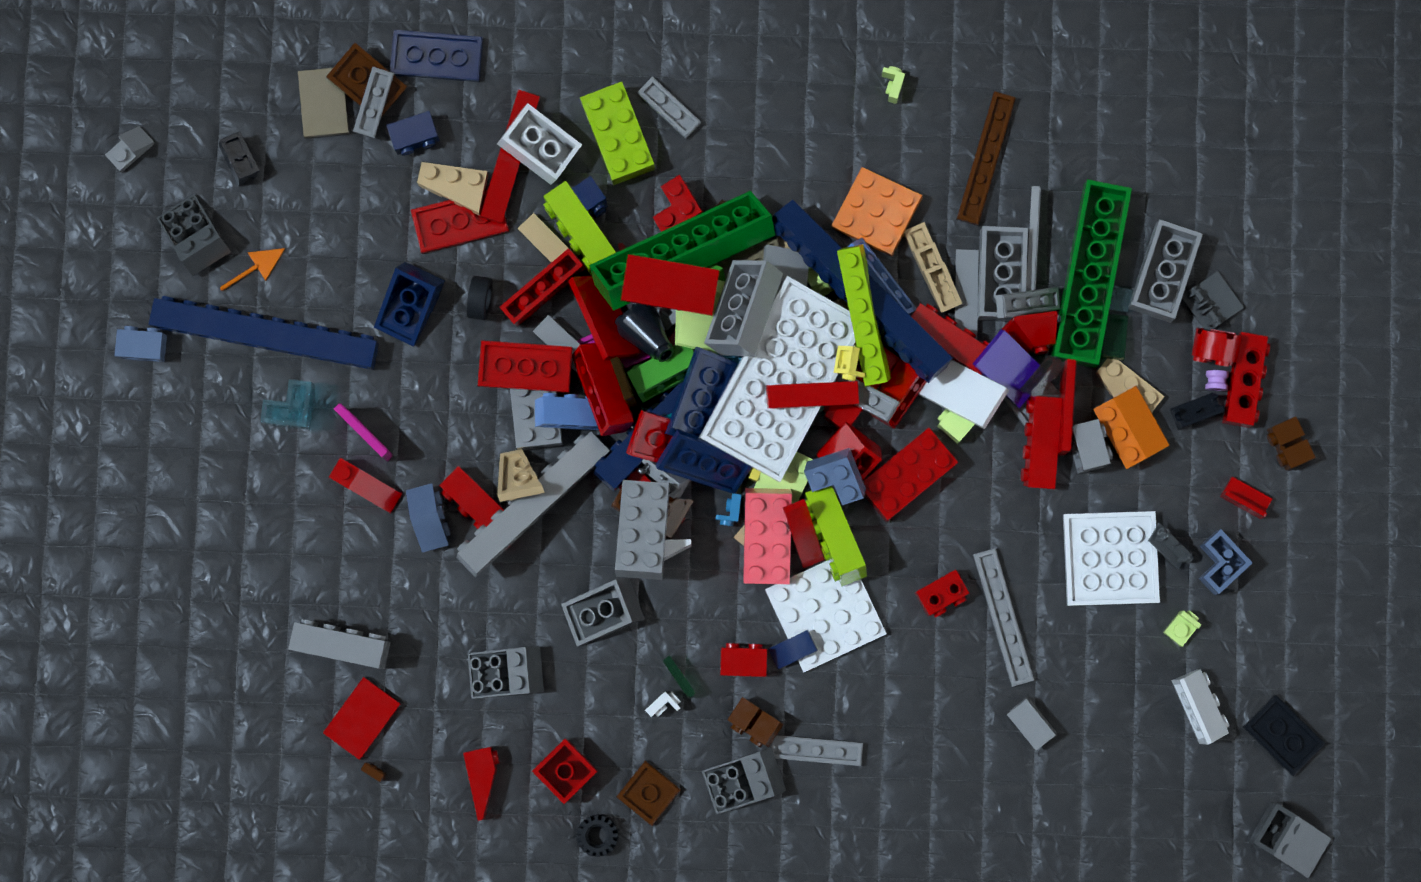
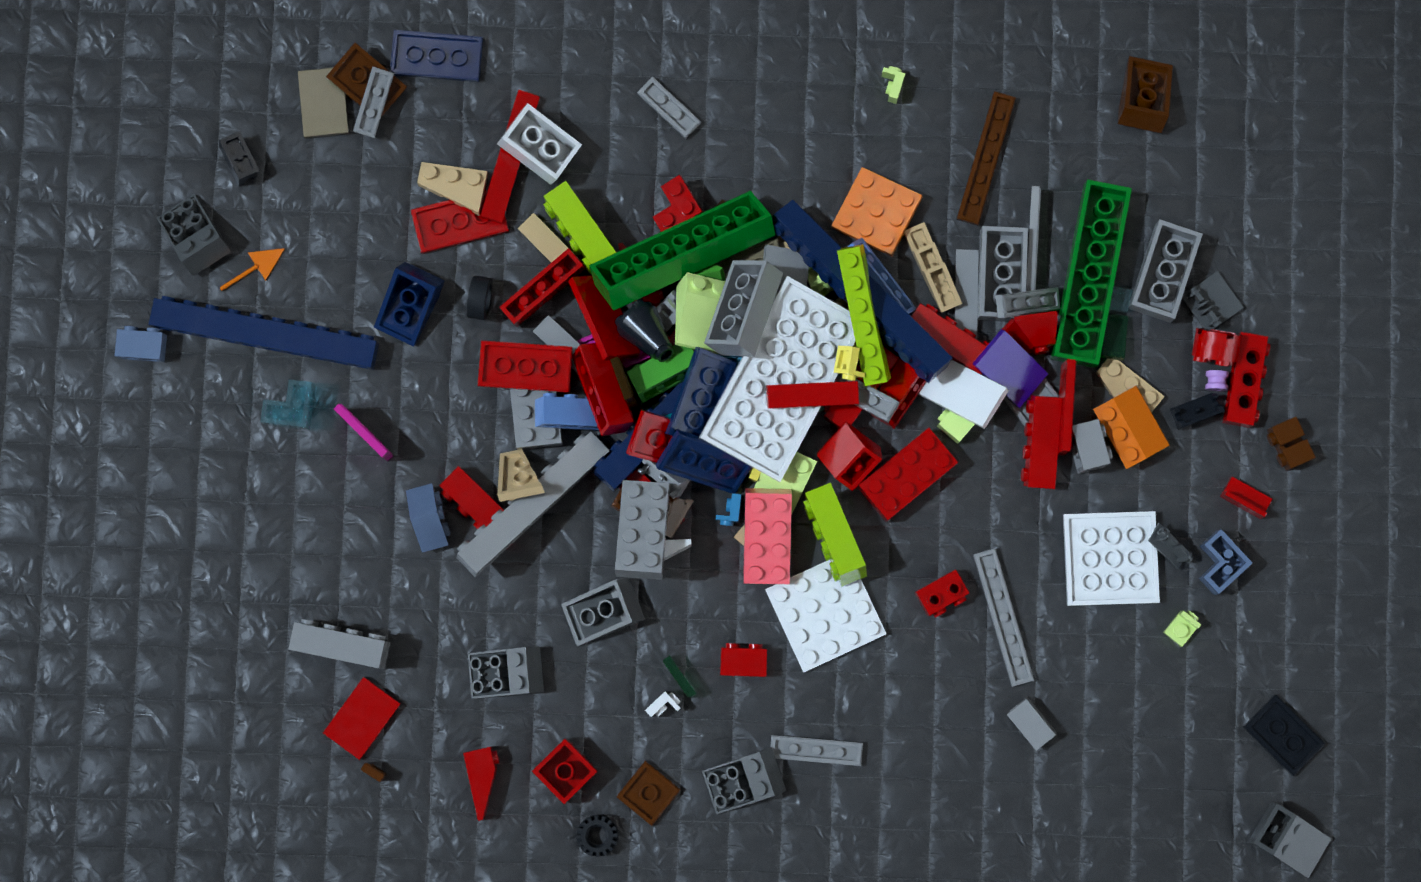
light grey slope [105,126,155,173] -> none
red slope [329,458,402,513] -> none
dark blue brick [387,111,440,156] -> none
dark blue brick [572,176,608,218] -> none
lime brick [580,82,655,185] -> none
red tile [620,254,719,316] -> none
reddish brown piece [727,697,784,748] -> none
dark blue slope [768,630,818,669] -> none
red tile [783,499,824,568] -> none
sand blue brick [804,448,866,505] -> none
clear smoke slope [1020,356,1064,396] -> none
white slope [1171,669,1229,745] -> none
none -> reddish brown slope [1118,56,1173,133]

